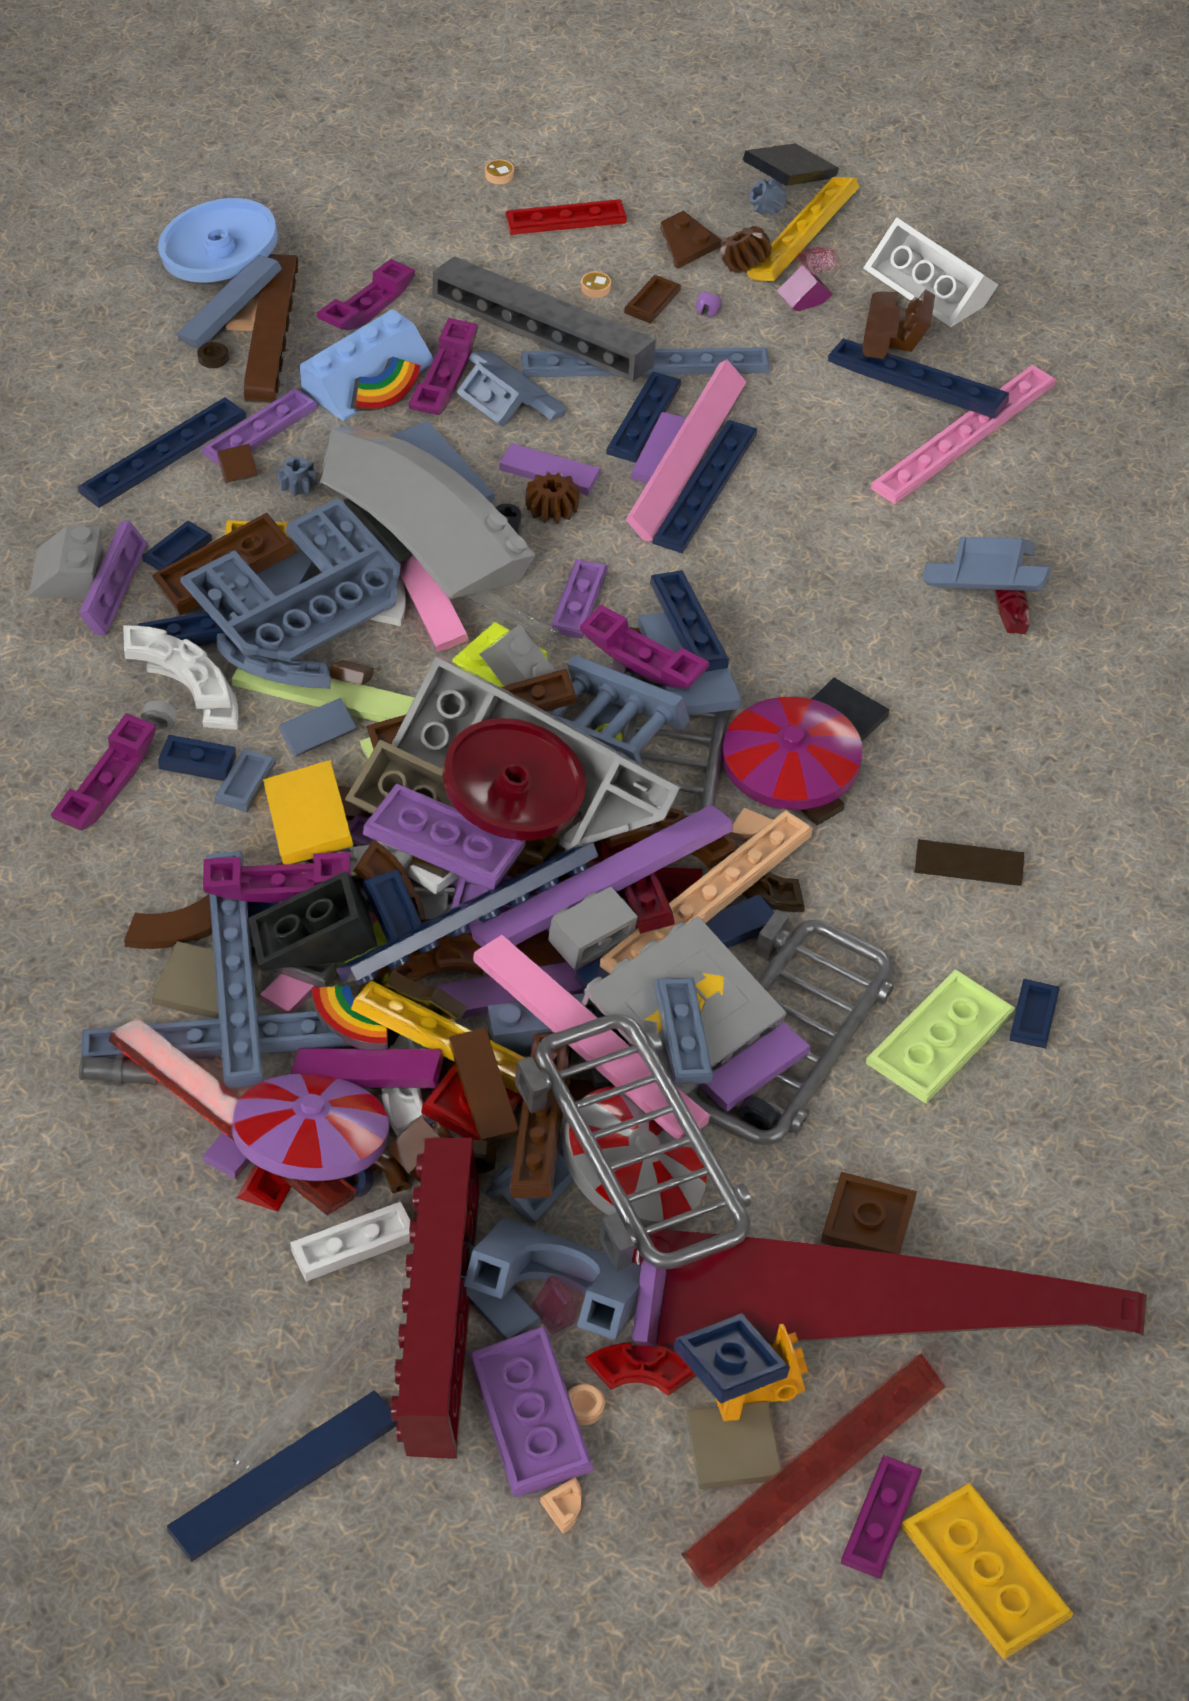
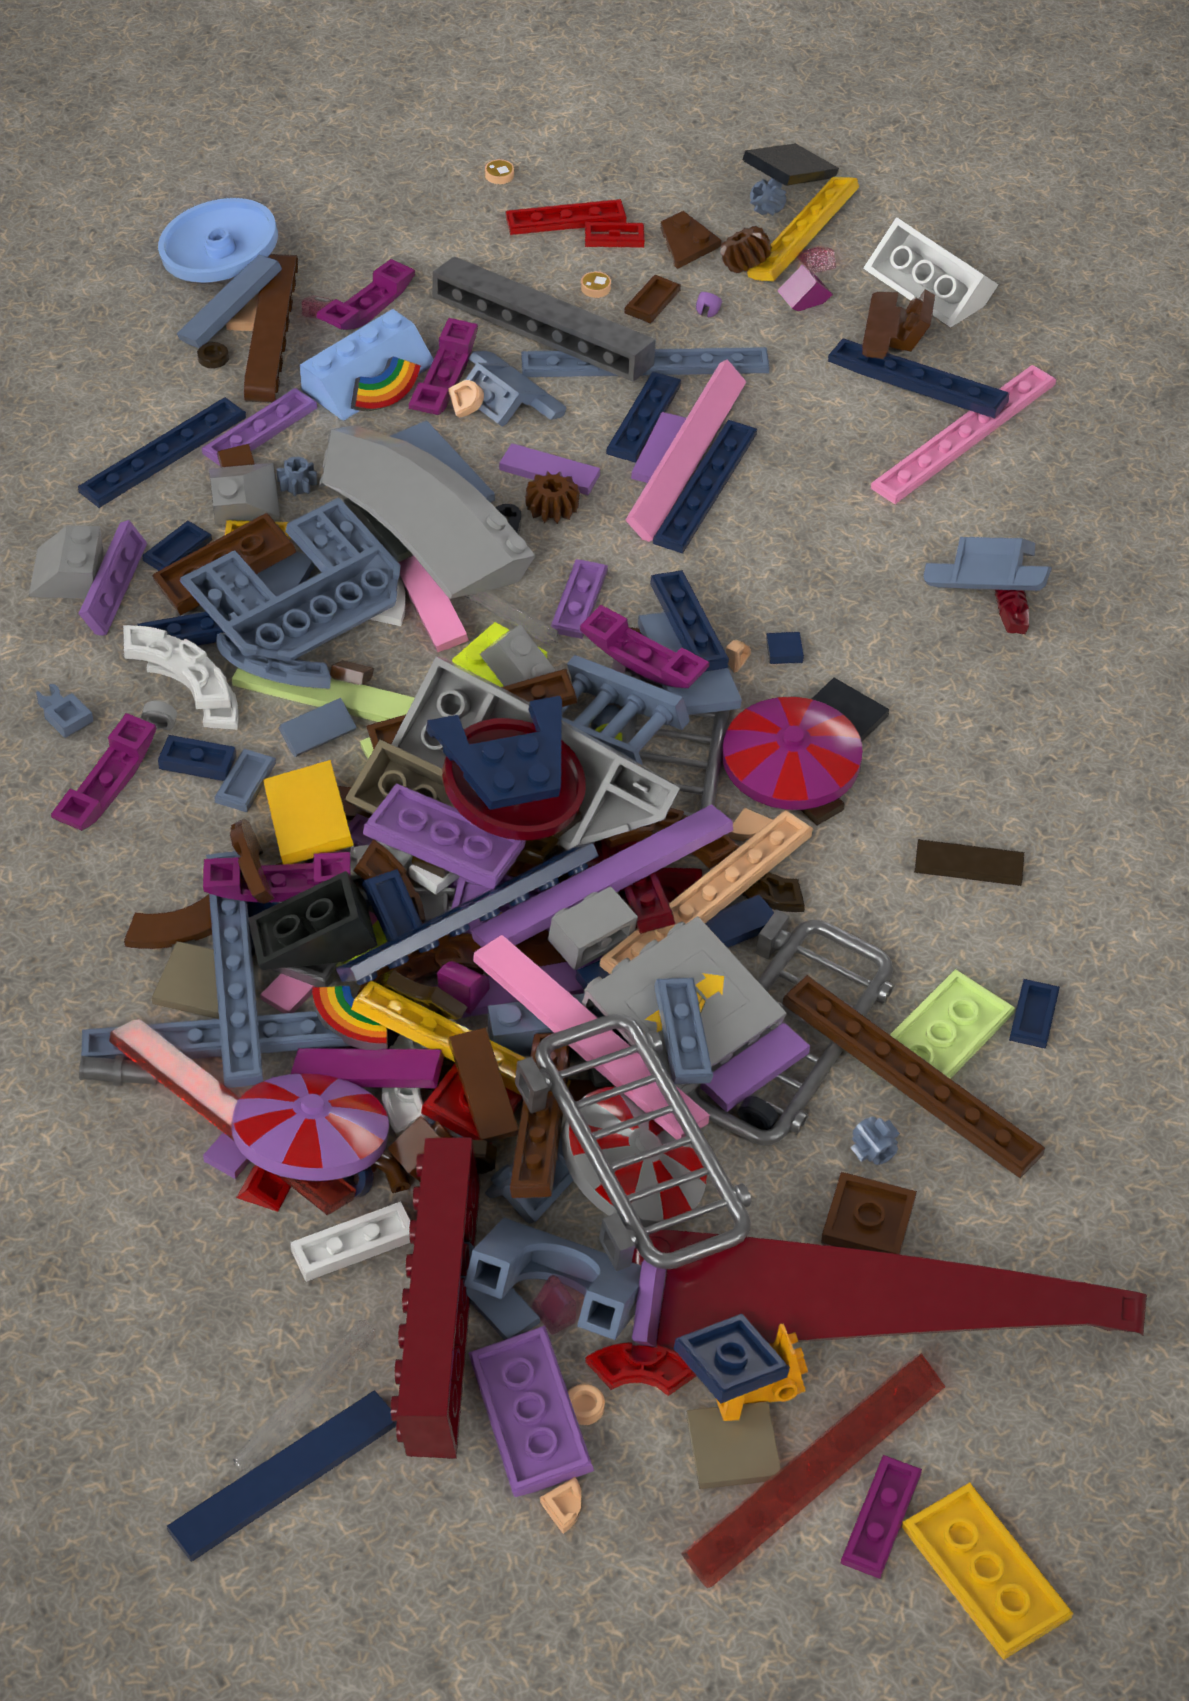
none -> sand blue plate [36,684,93,738]
none -> light grey slope [209,463,280,525]
none -> reddish brown tile [230,819,275,904]
none -> clear pink slope [302,295,334,320]
none -> dark blue wing [426,696,562,810]
none -> magenta brick [437,961,490,1015]
none -> light nougat tile [448,380,484,417]
none -> red tile [585,222,645,248]
none -> light nougat tile [726,640,751,673]
none -> dark blue tile [766,632,804,664]
none -> reddish brown tile [782,975,1045,1179]
none -> sand blue gear [851,1117,900,1165]

